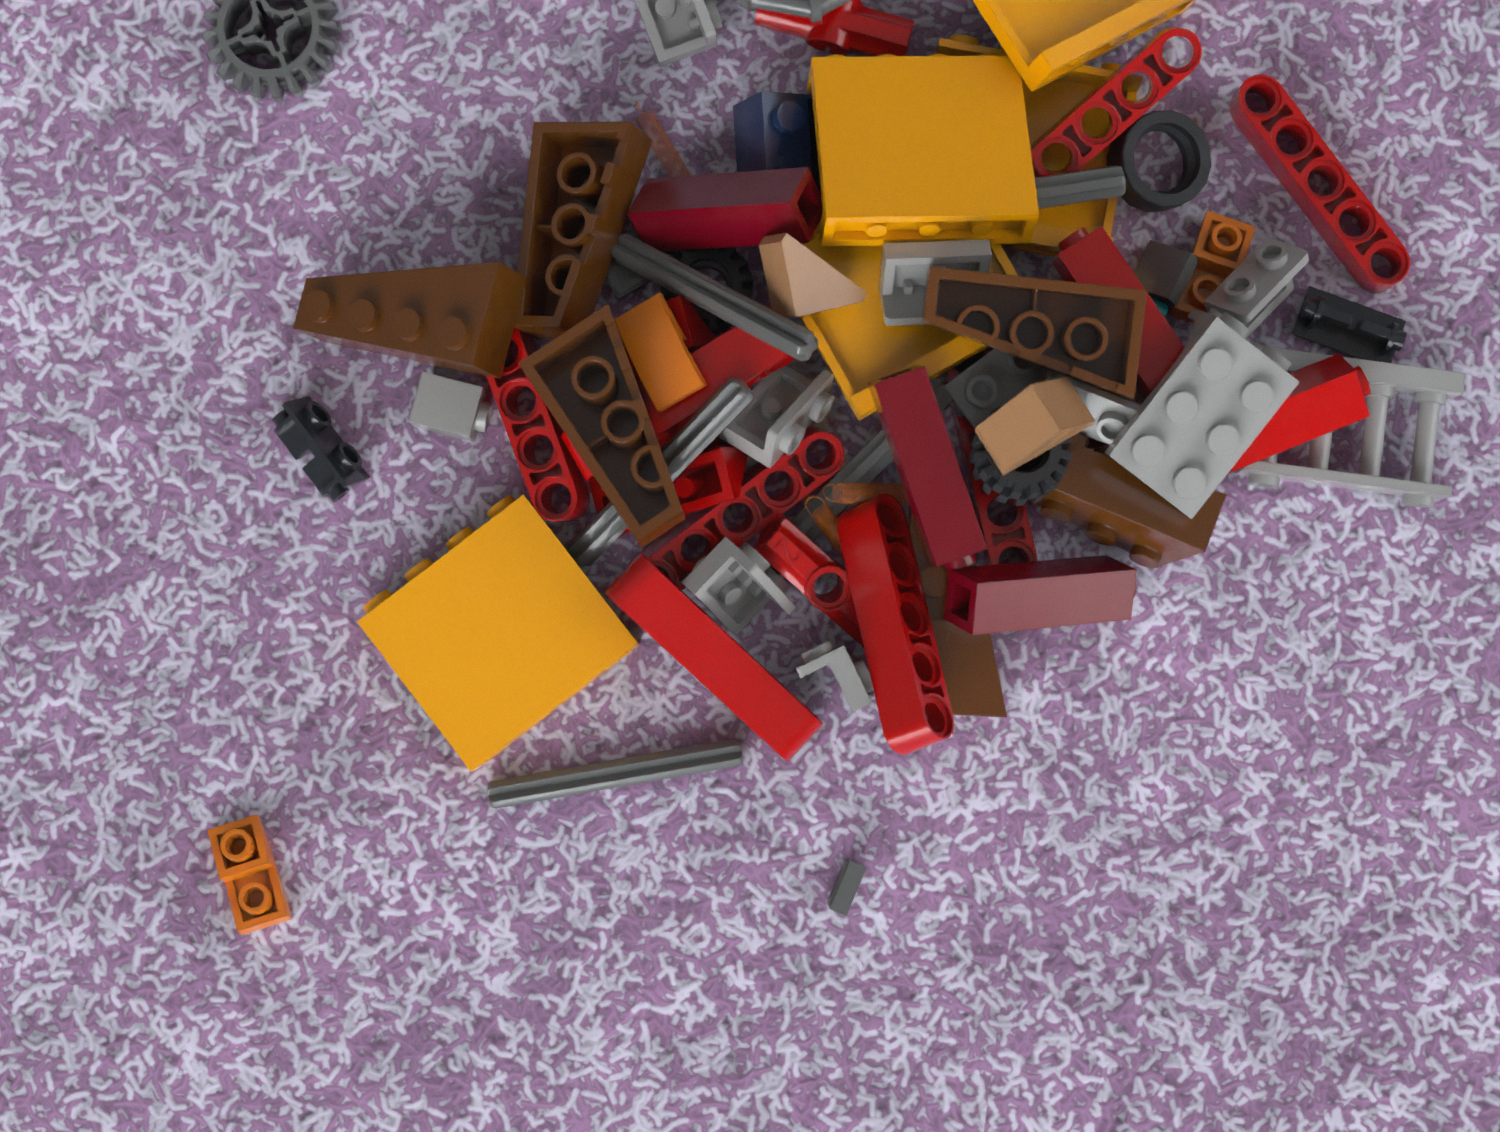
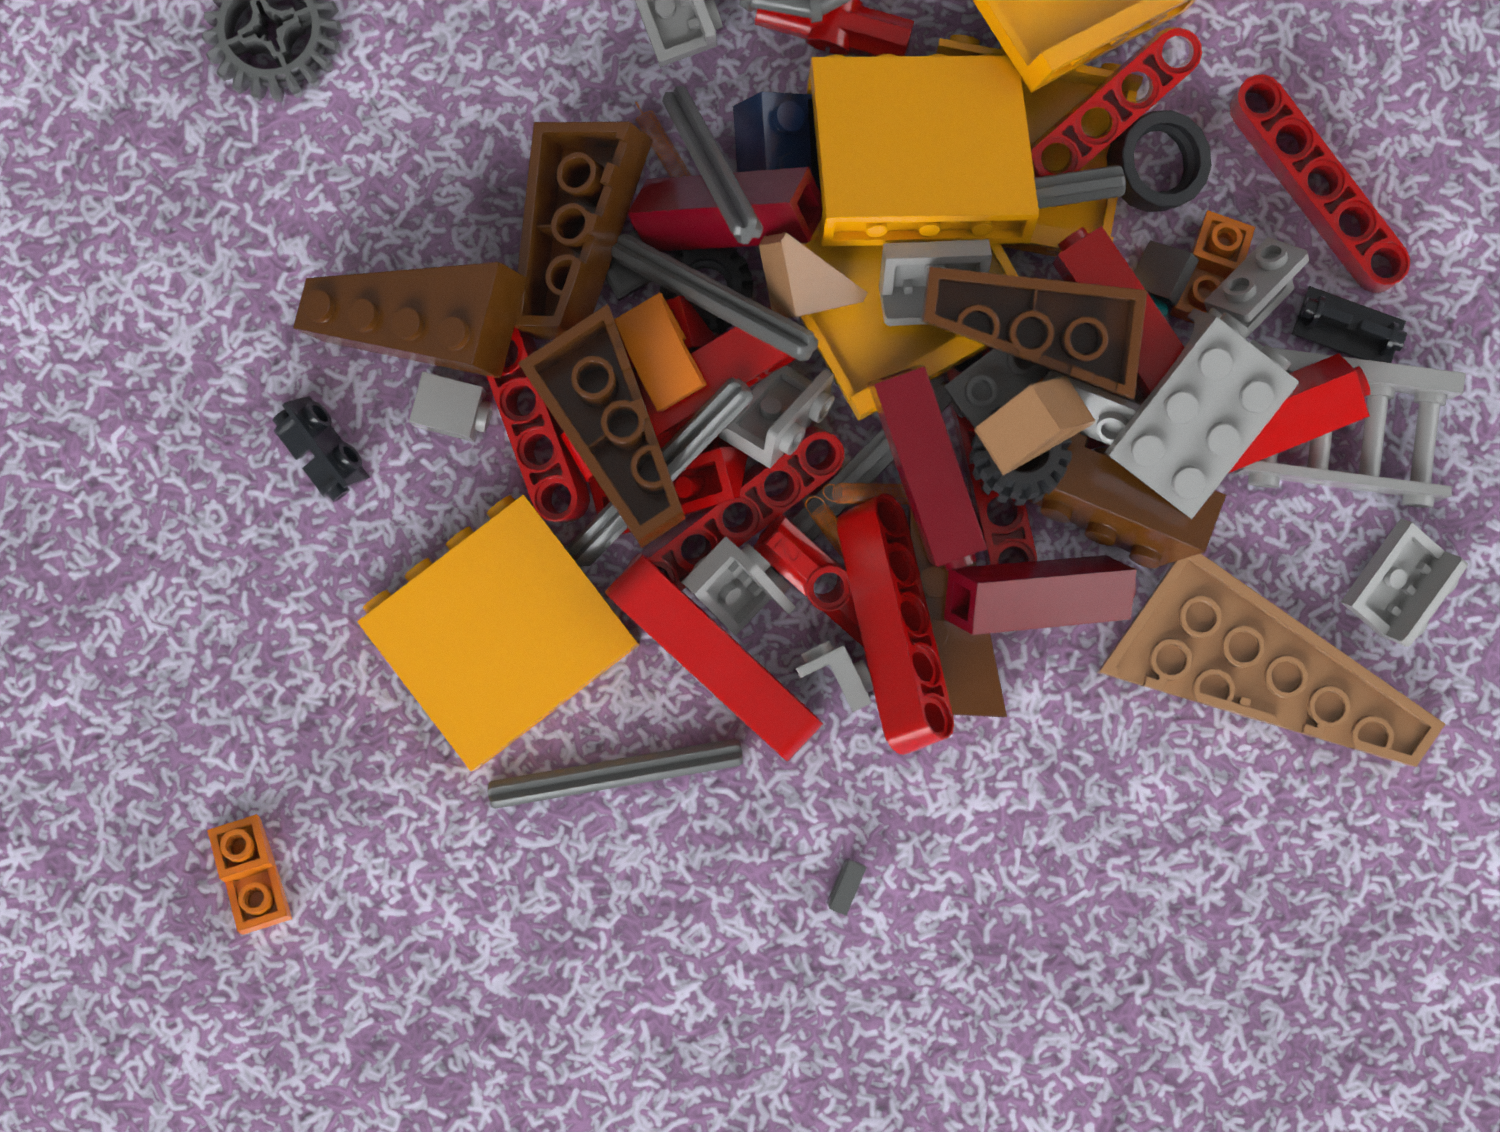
none -> dark grey axle [662,86,763,244]
none -> medium nougat wing [1097,553,1446,767]
none -> light grey bracket [1341,518,1468,647]

